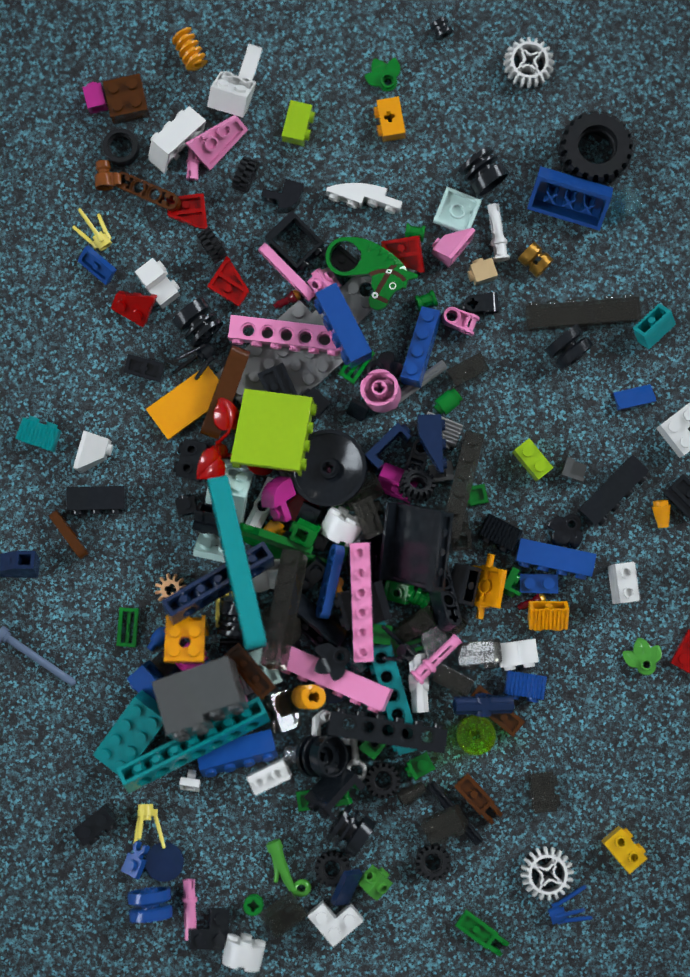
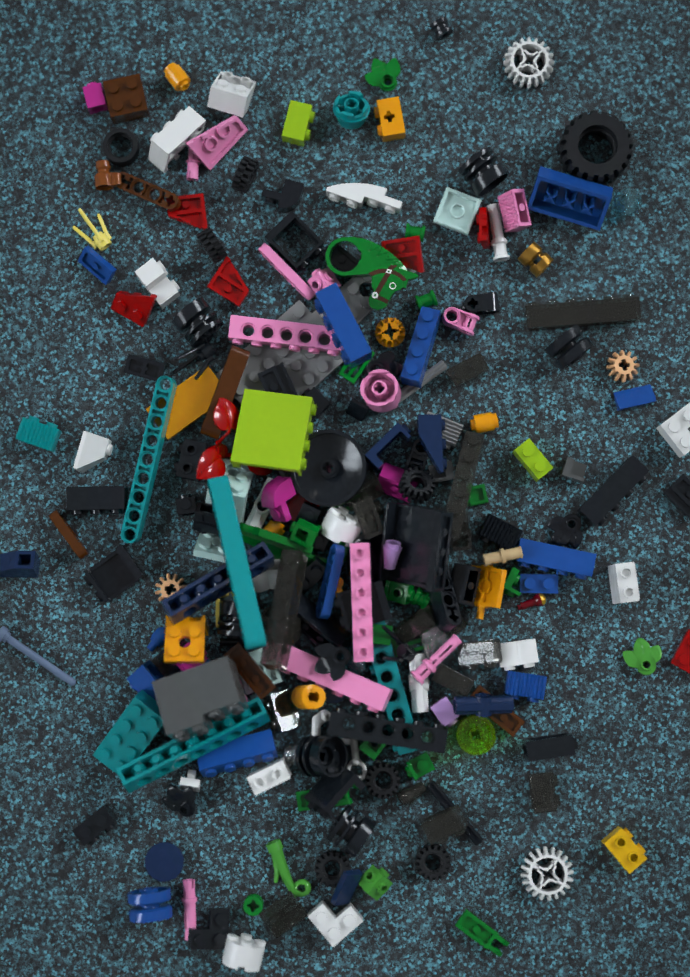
green tile [116,607,140,647] -> none
blue plate [121,841,150,879] -> none
light yellow plant [133,804,166,849] -> none
light orange piece [172,27,208,71] -> none
white sticker [238,44,262,80] -> none
dark red piece [273,290,301,309] -> none
bright pink slope [431,228,476,268] -> none
green brick [434,388,463,416] -> none
reddish brown hinge [453,772,503,826] -> none
tan brick [467,258,498,286] -> none
light orange brick [527,601,569,631] -> none
blue plant [548,885,592,925] -> none
teal brick [633,304,676,349] -> none
light orange cone [651,500,671,528] -> none
none -> black panel [83,544,146,603]
none -> teal beam [121,376,177,543]
none -> black plate [162,784,196,817]
none -> light orange brick [164,62,191,91]
none -> teal cone [333,91,370,129]
none -> light orange gear [375,317,405,348]
none -> lavender cone [383,539,402,570]
none -> lavender brick [430,696,460,727]
none -> light orange brick [470,412,499,434]
none -> red wing [476,207,491,249]
none -> tan pin [482,546,523,566]
none -> bright pink brick [497,188,532,233]
none -> black window [522,732,578,762]
none -> light nougat gear [606,350,639,383]

